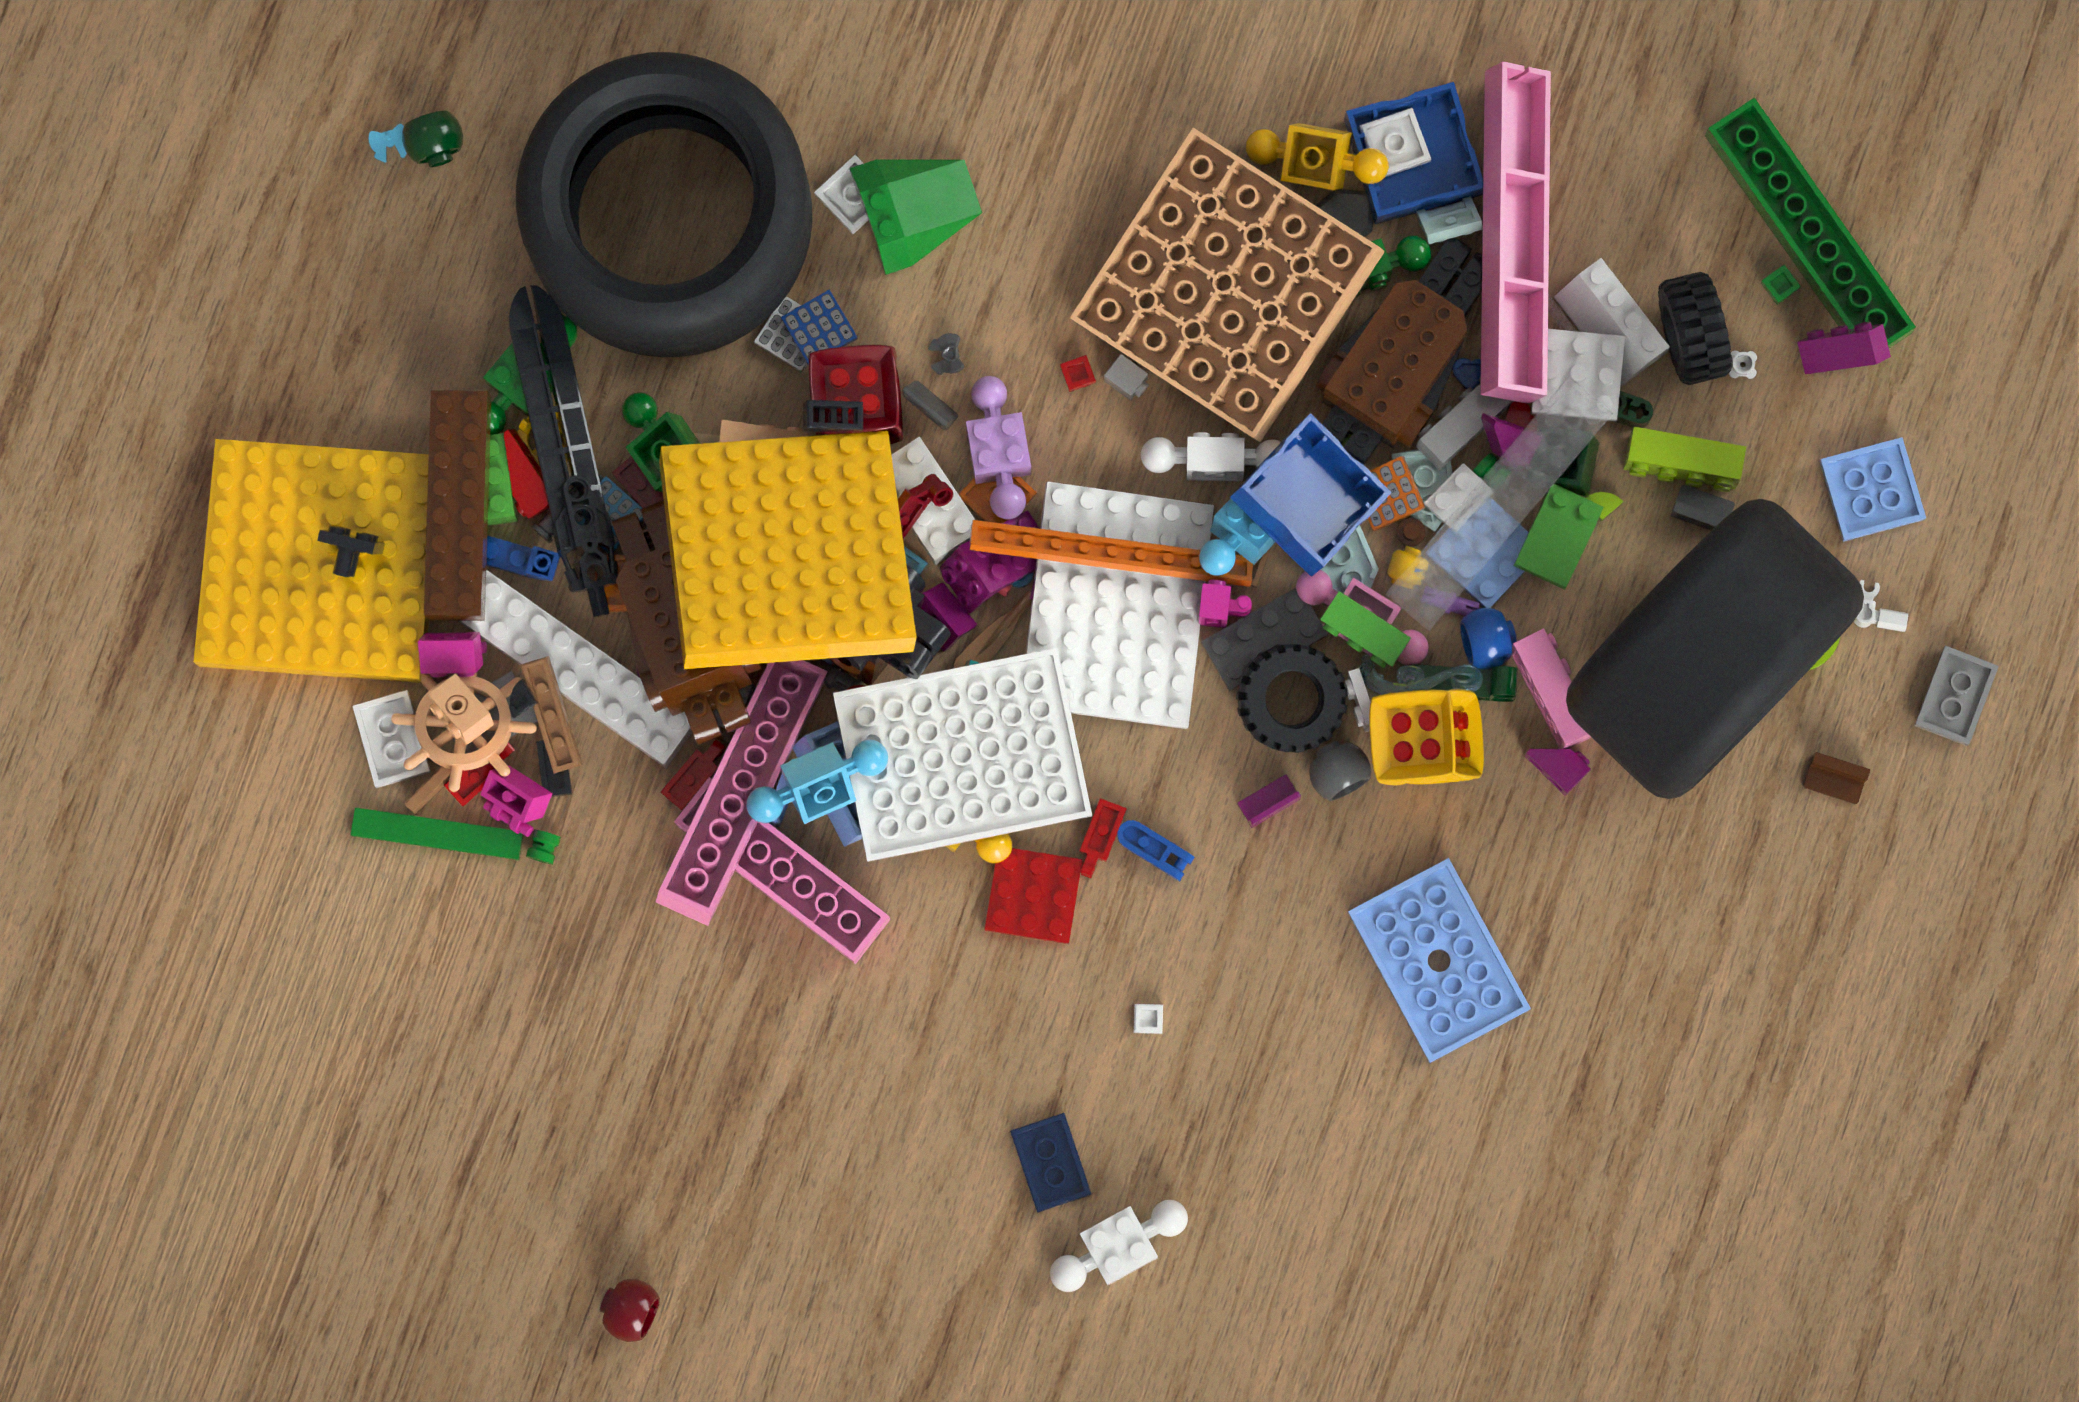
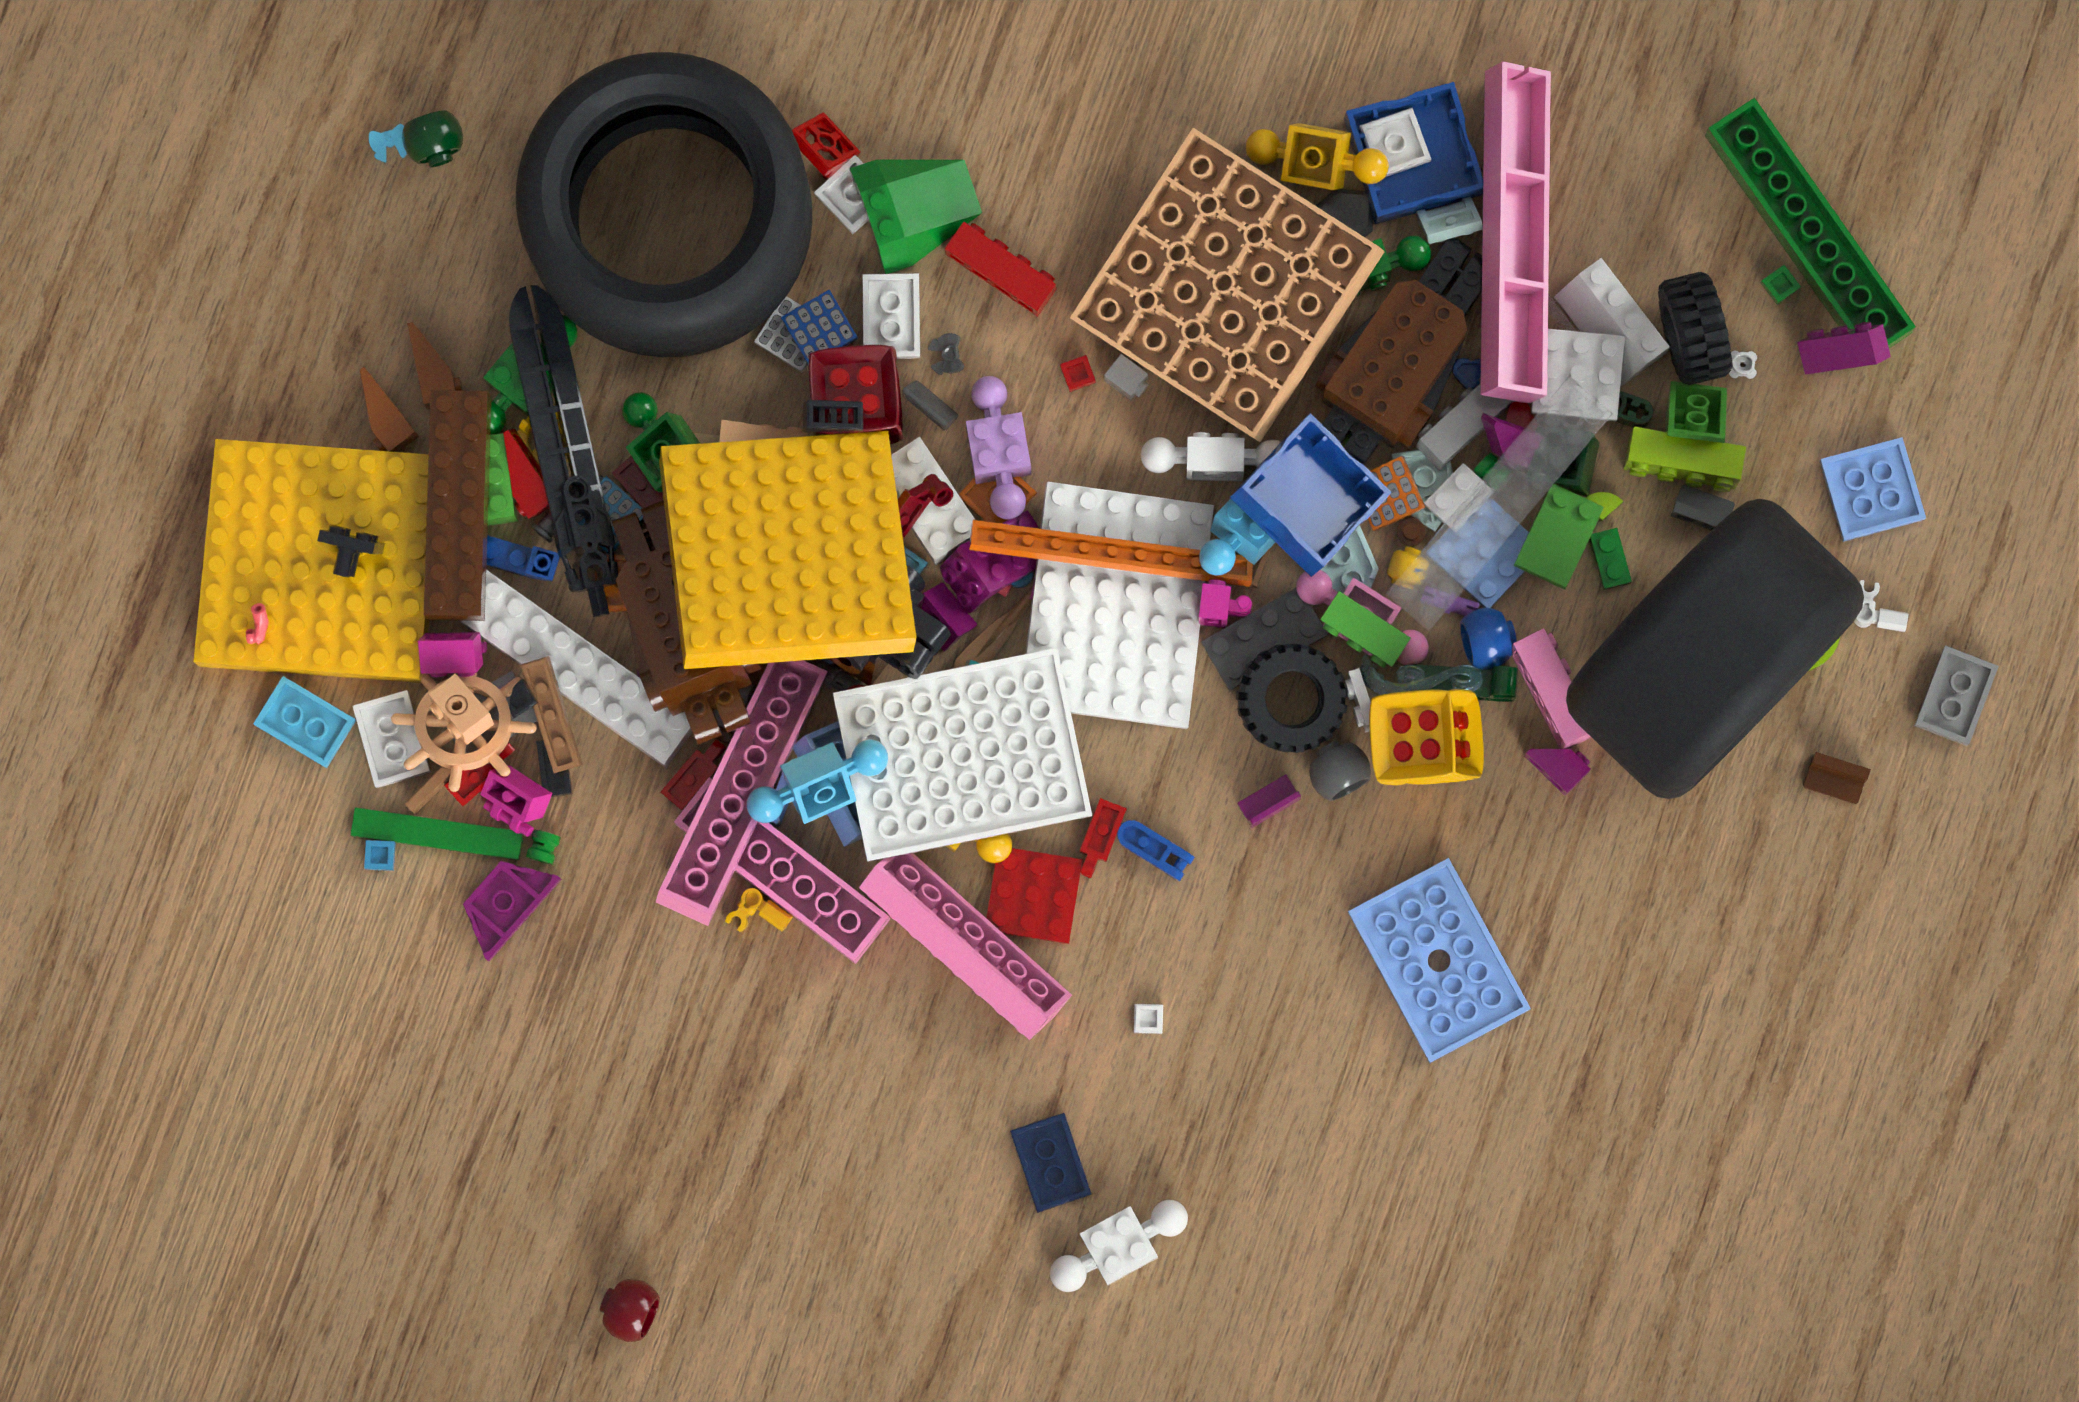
none -> coral arm [246,603,269,644]
none -> medium azure plate [253,676,356,768]
none -> dark orange slope [360,367,419,452]
none -> dark azure plate [364,840,396,871]
none -> dark orange slope [407,322,463,410]
none -> magenta wing [463,861,562,962]
none -> yellow bar [725,888,793,932]
none -> red piece [792,112,861,181]
none -> bright pink brick [859,853,1072,1040]
none -> white plate [863,273,920,359]
none -> red brick [945,222,1057,317]
none -> green plate [1590,528,1632,590]
none -> bright green slope [1665,381,1727,443]

